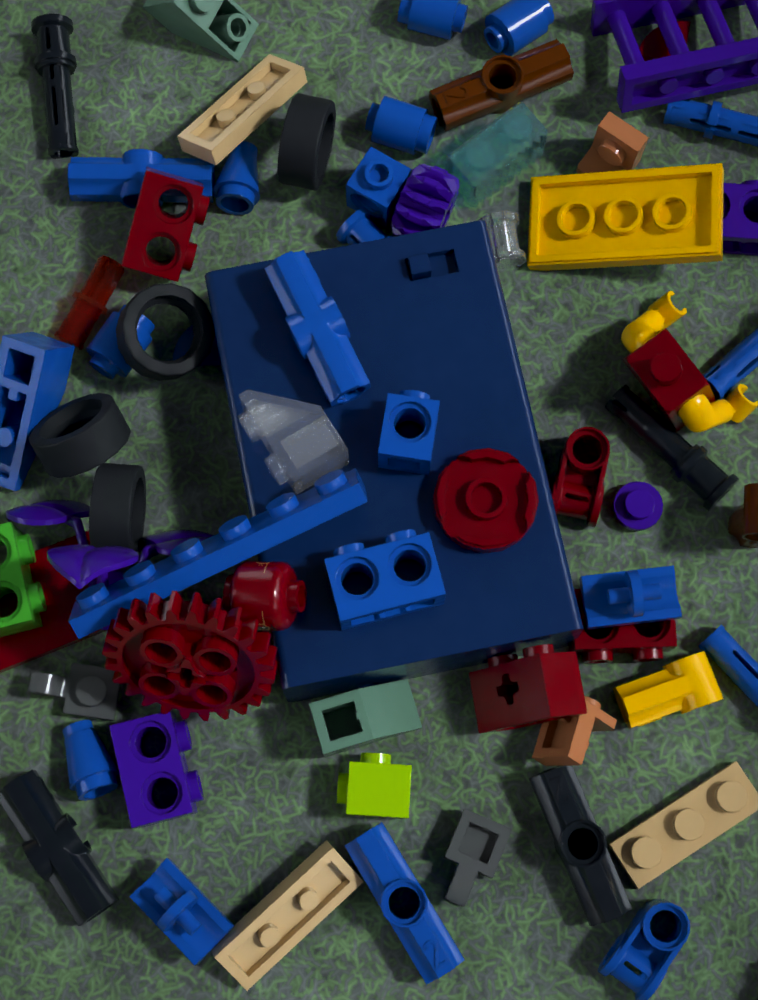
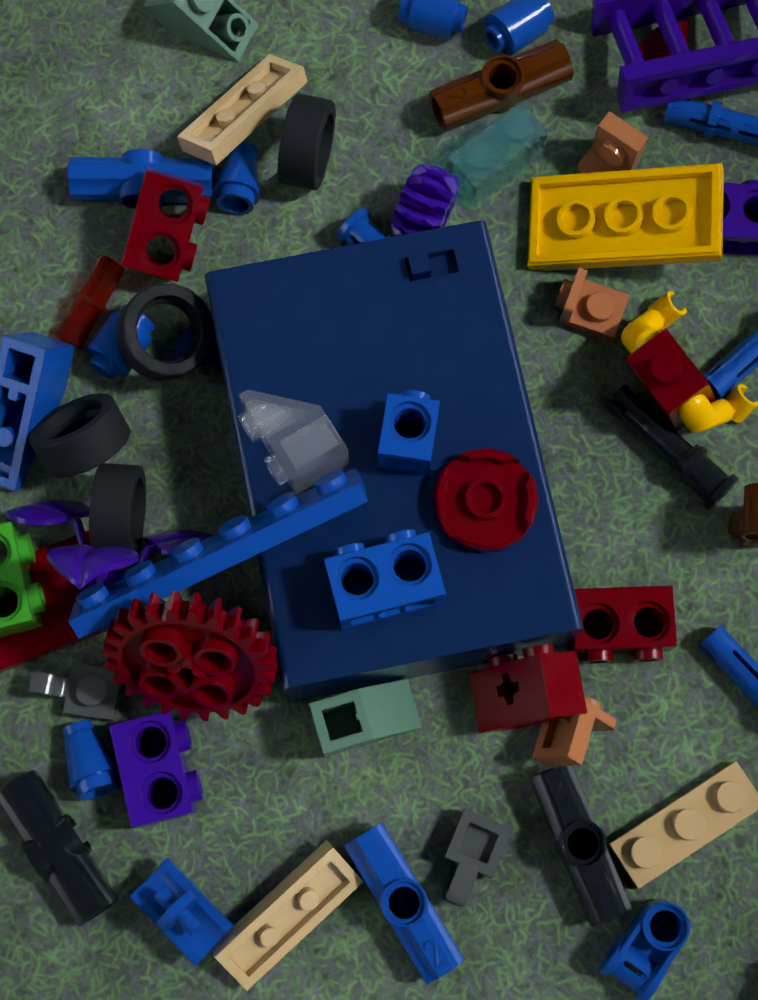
black pin [31,14,79,159] -> none
dark red head [223,561,307,631] -> none
blue piece [264,250,371,407] -> none
lime brick [337,753,412,819] -> none
blue brick [346,147,412,228] -> none
blue brick [365,96,438,155] -> none
clear bush [478,210,527,270] -> none
dark red piece [551,427,610,527] -> none
blue hips [579,565,682,630] -> none
dark purple plate [613,481,663,531] -> none
yellow piece [613,651,724,729] -> none
none -> nougat bracket [555,267,630,342]

